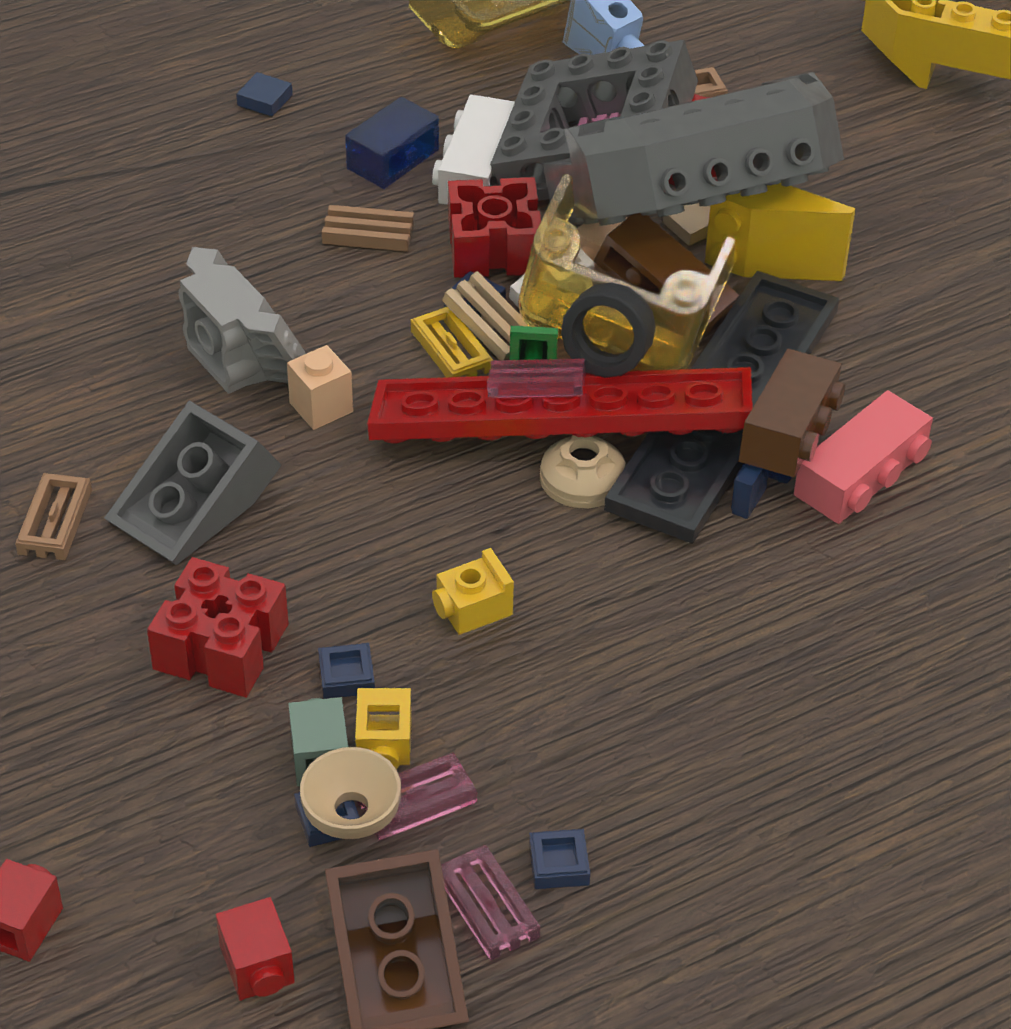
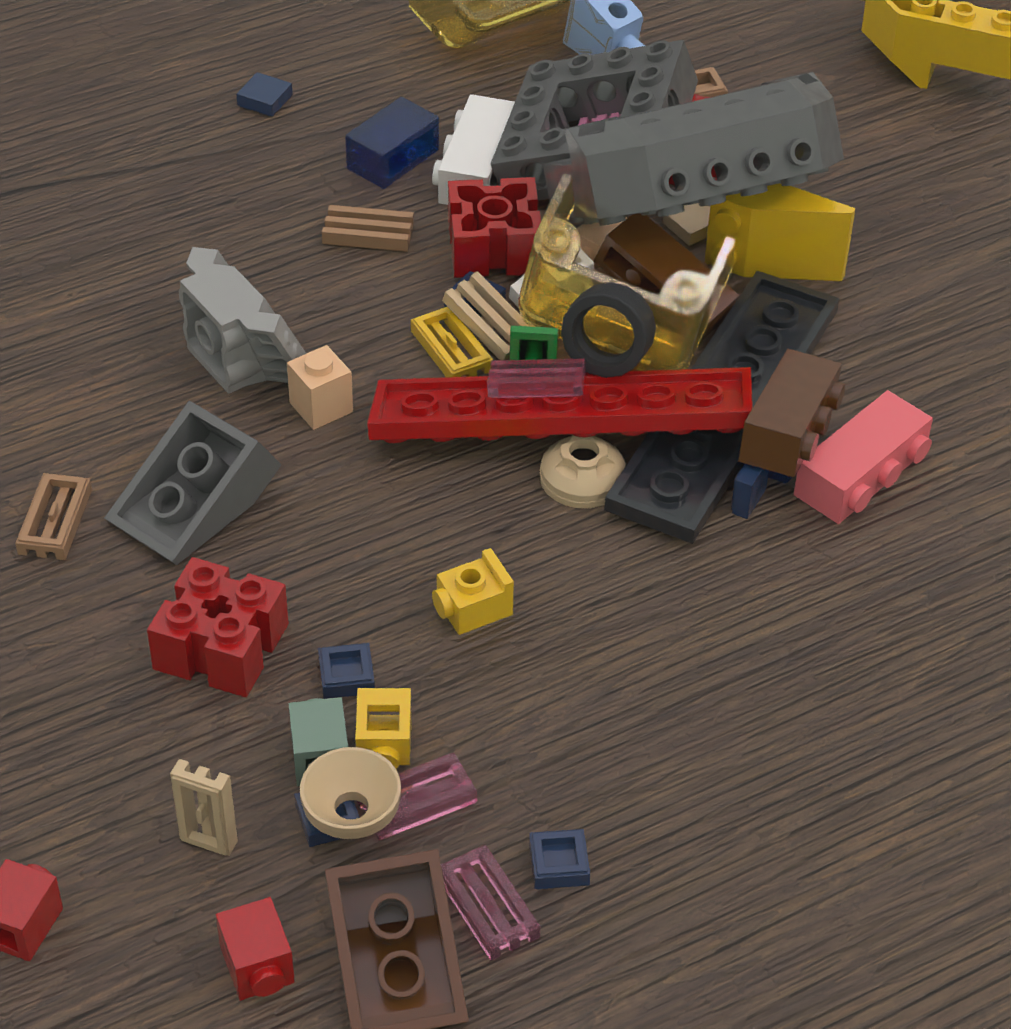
none -> tan tile [170,759,238,856]

